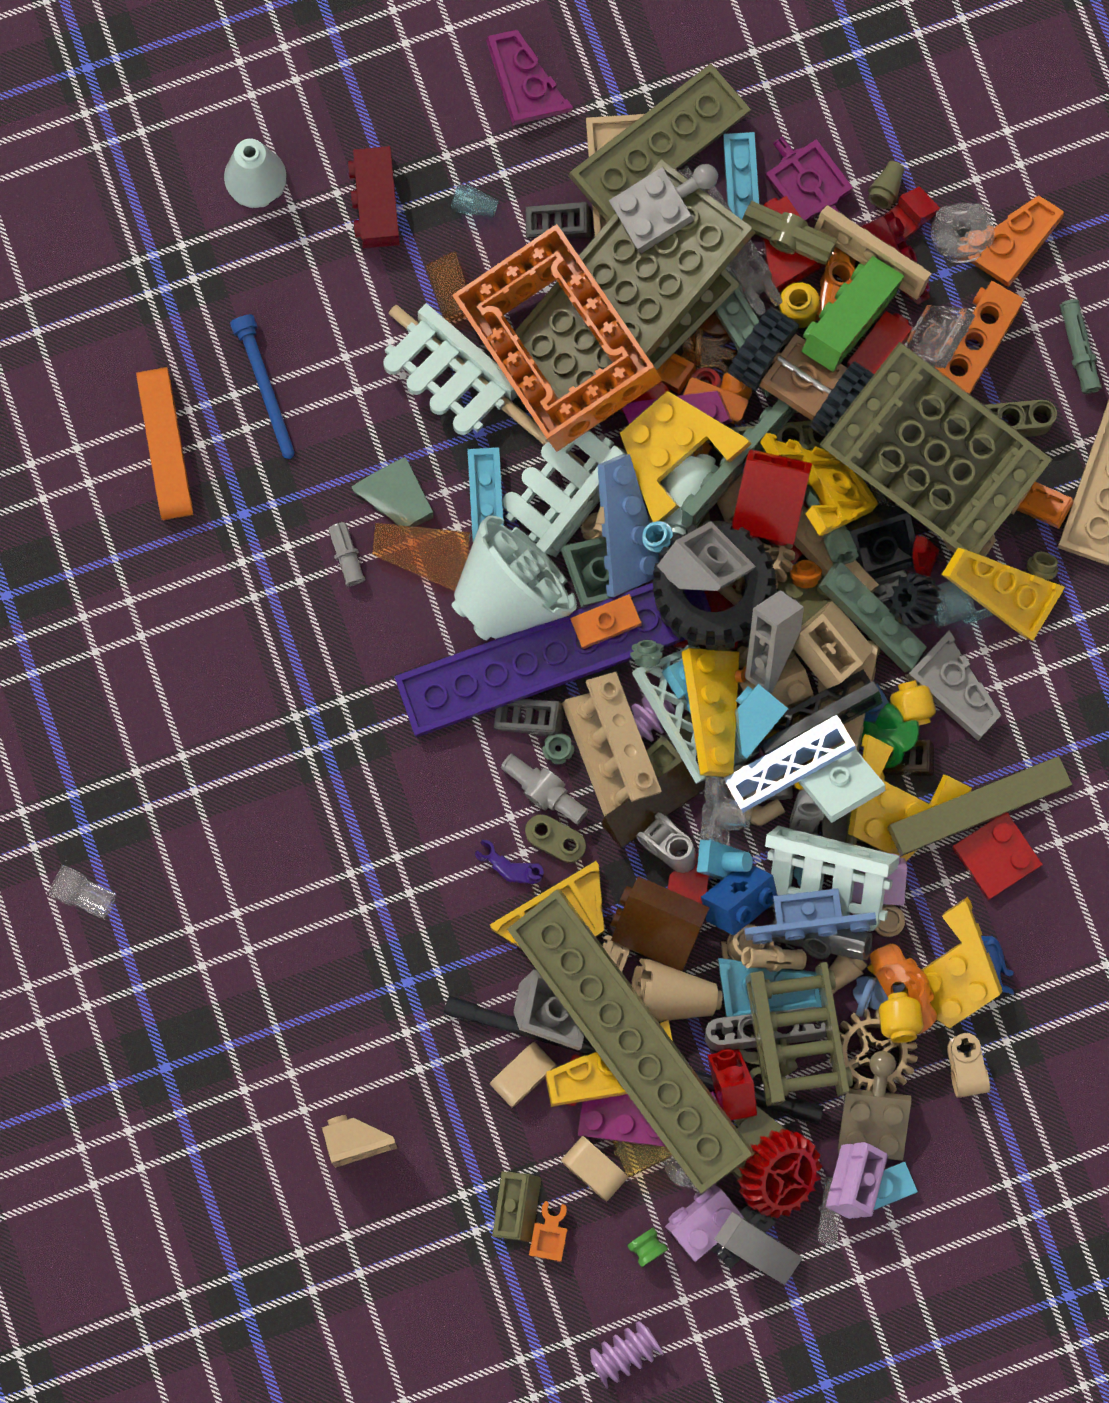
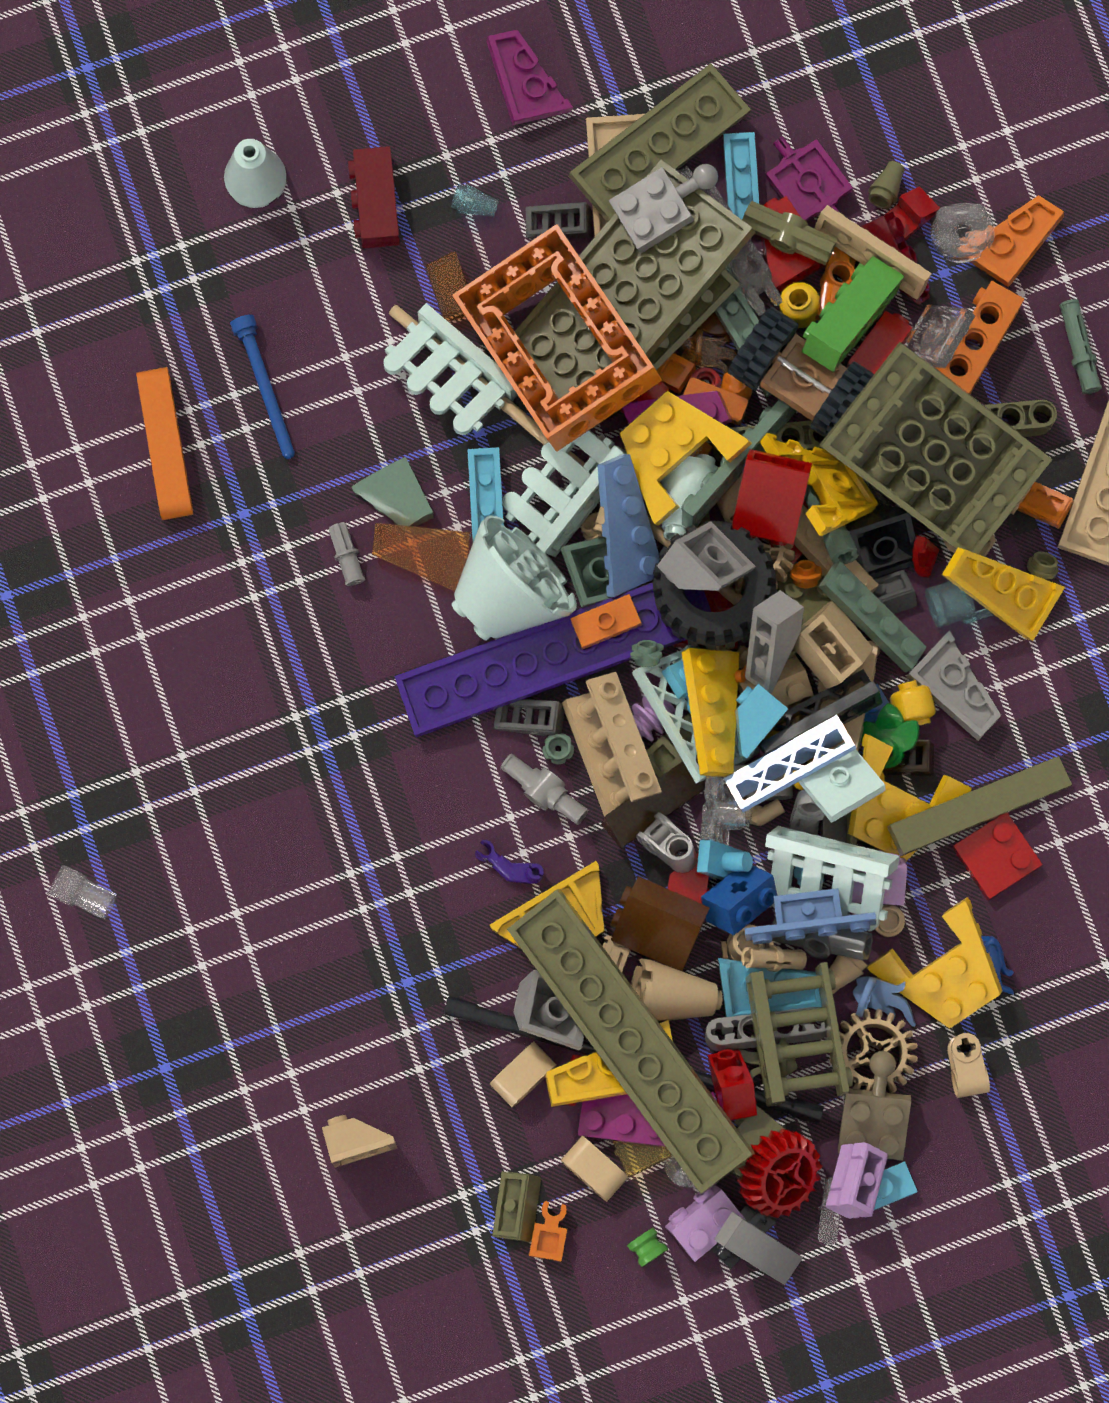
olive plate [525,815,586,864] -> none
lavender piece [590,1321,664,1389] -> none
medium azure cone [642,521,674,554] -> none
orange piece [869,944,937,1034] -> none
yellow head [878,992,924,1043] -> none
black gear [888,573,943,628] -> none

